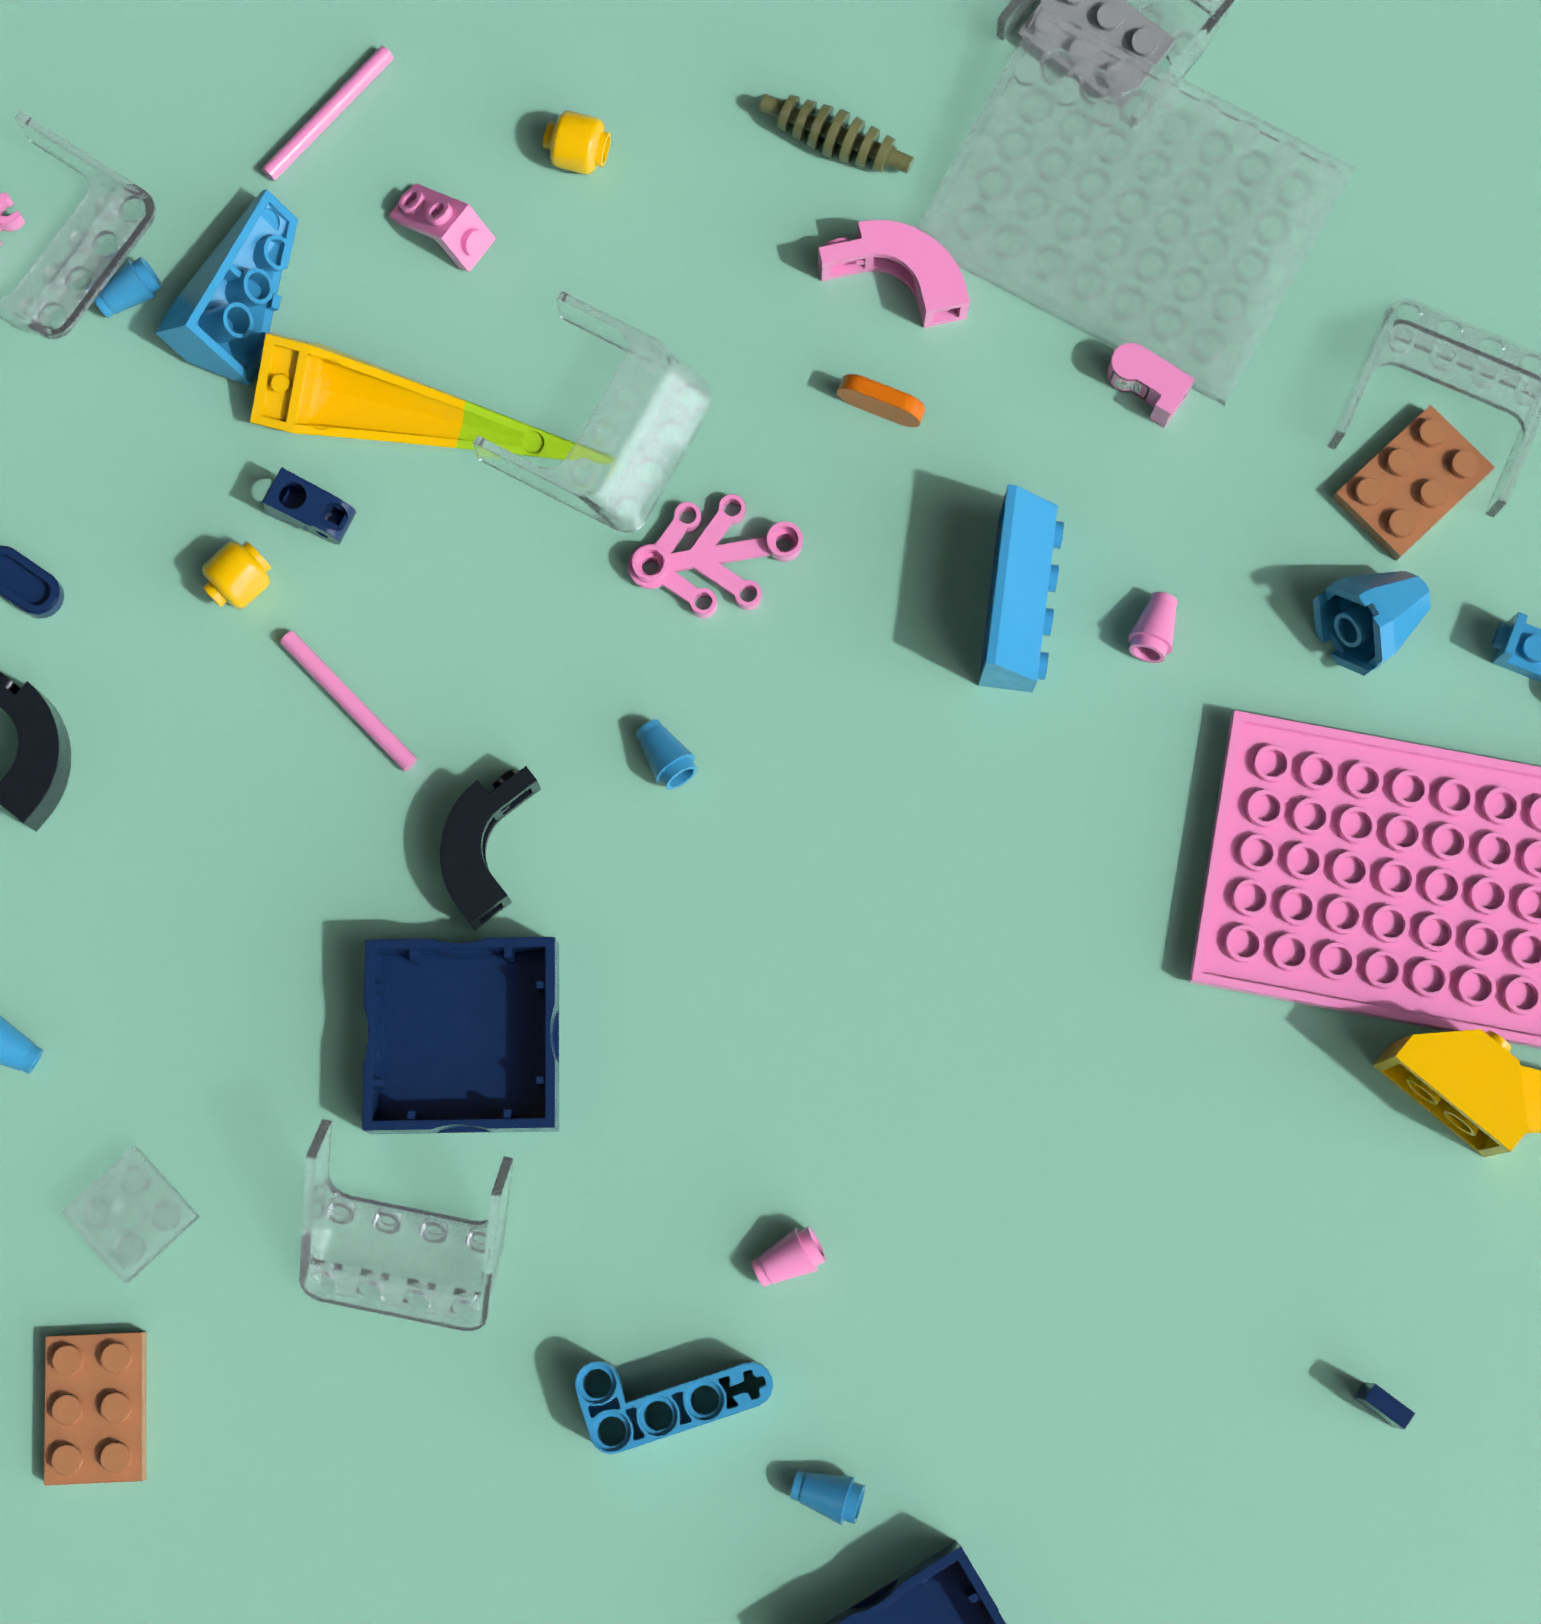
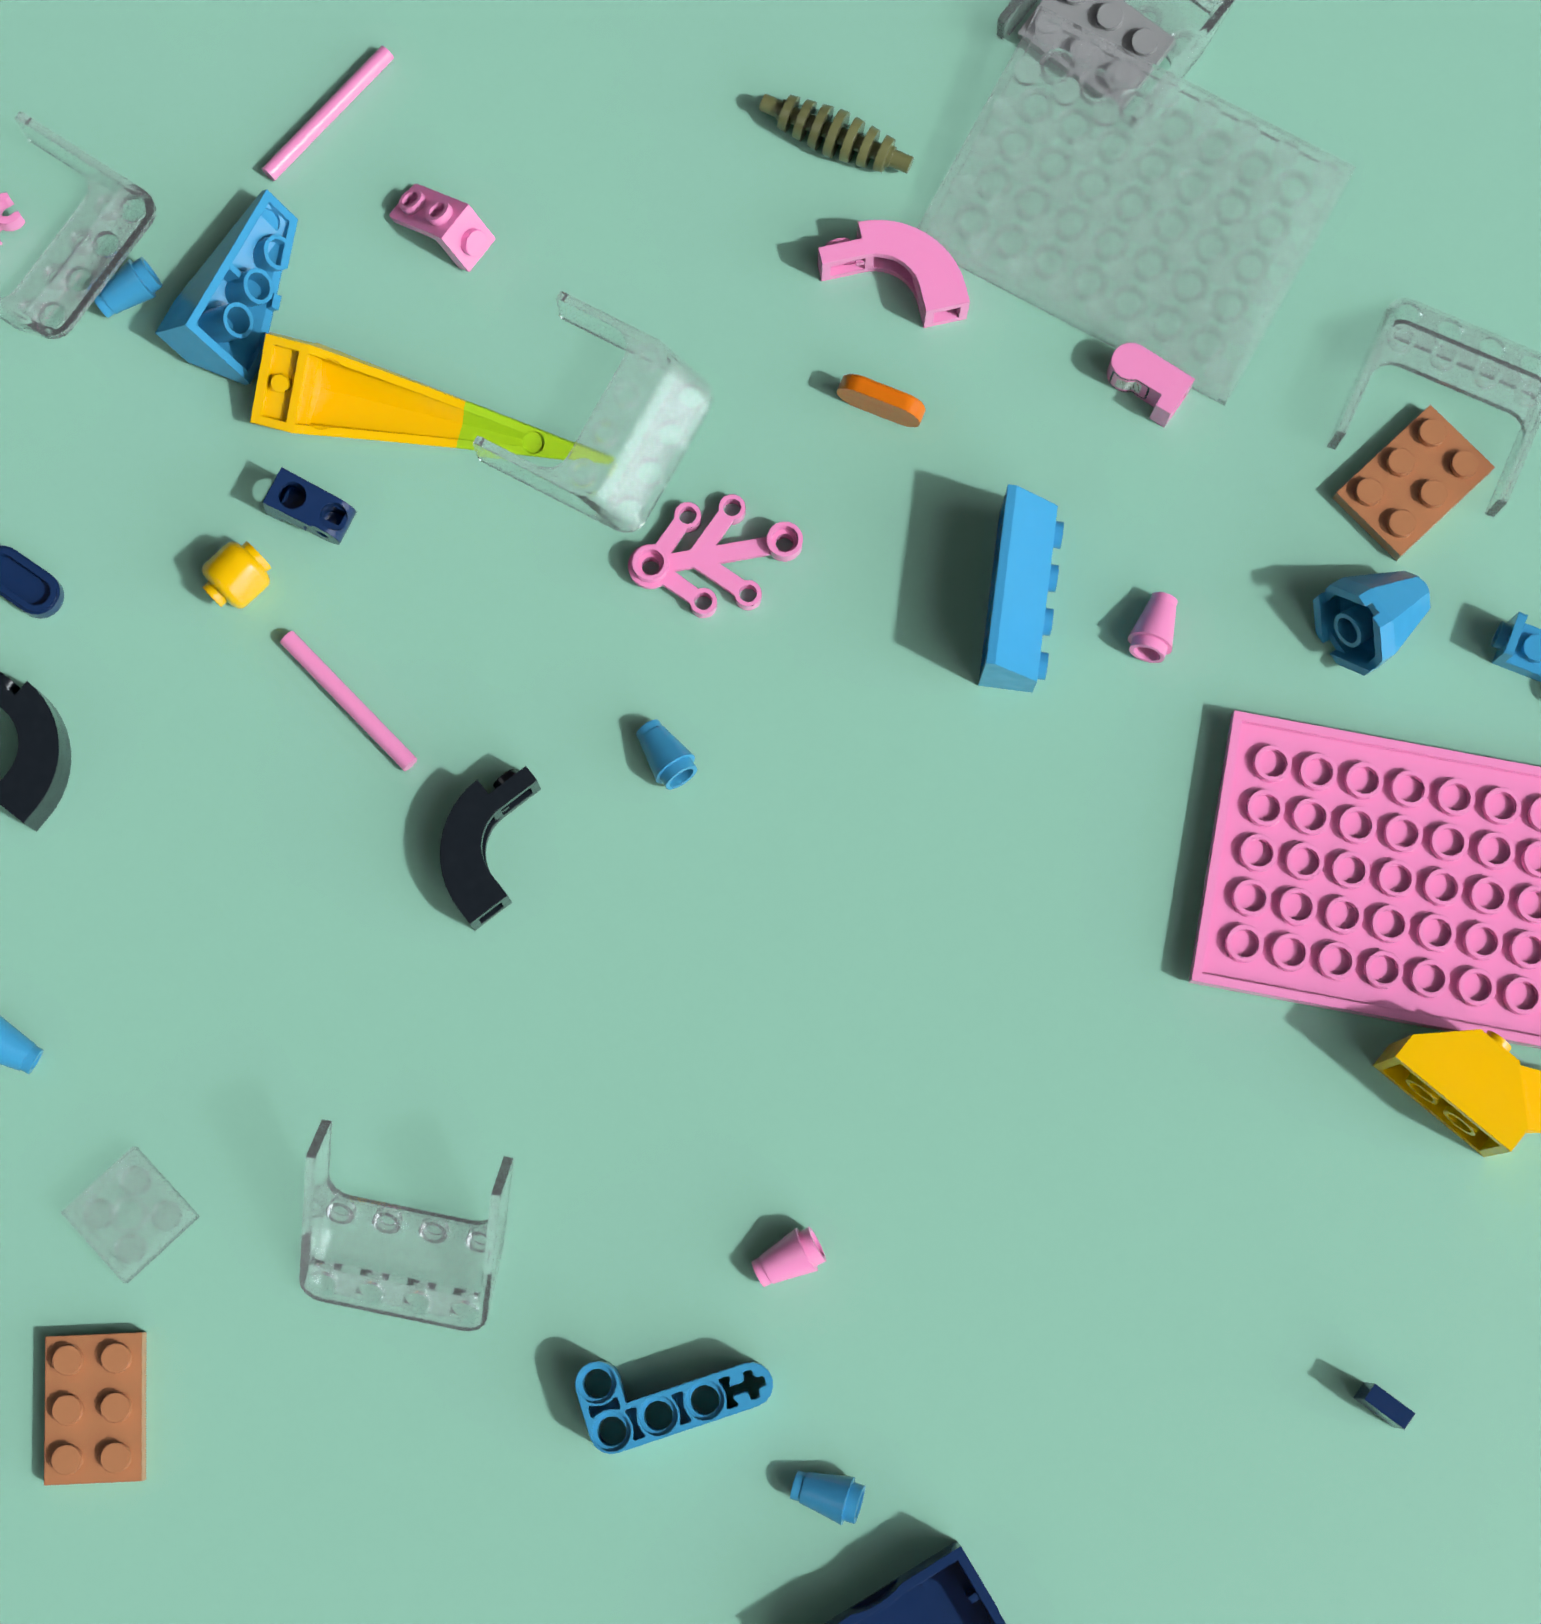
dark blue tile [362,937,559,1134] -> none
yellow head [543,111,611,175] -> none

